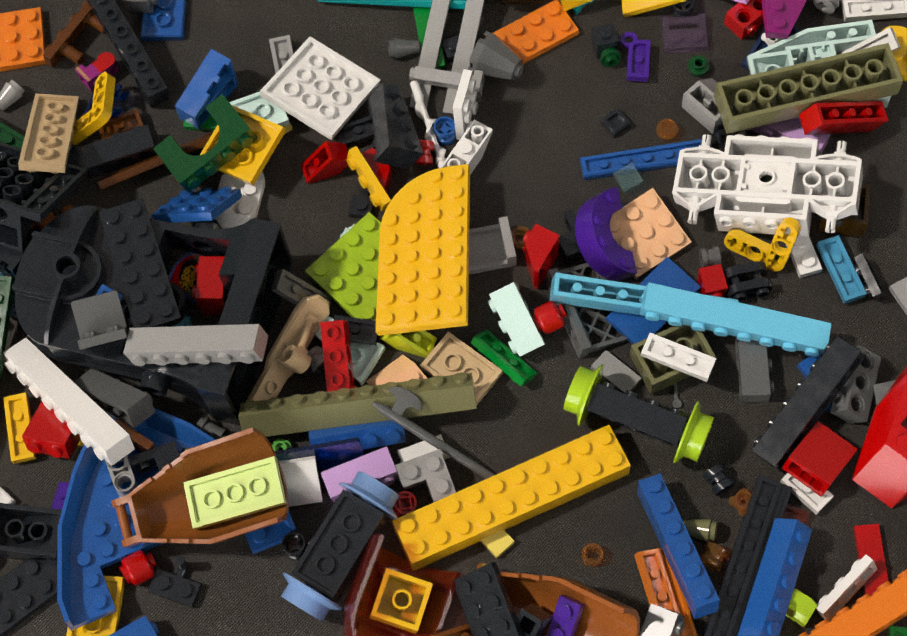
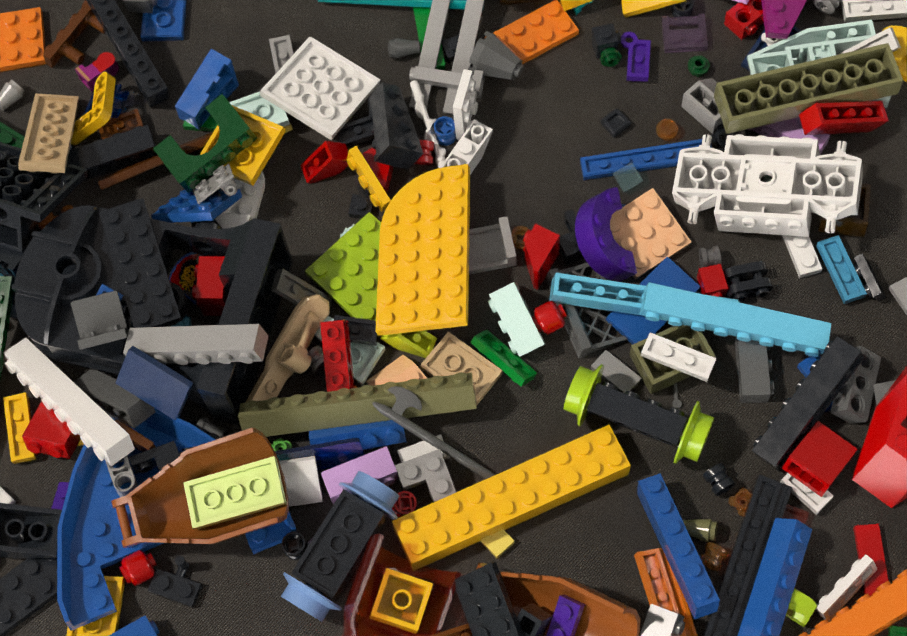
clear orange bush [581,543,603,567] -> none
yellow beam [724,217,801,271] -> none
none -> dark blue tile [115,346,193,420]
none -> light grey hinge [194,164,237,204]

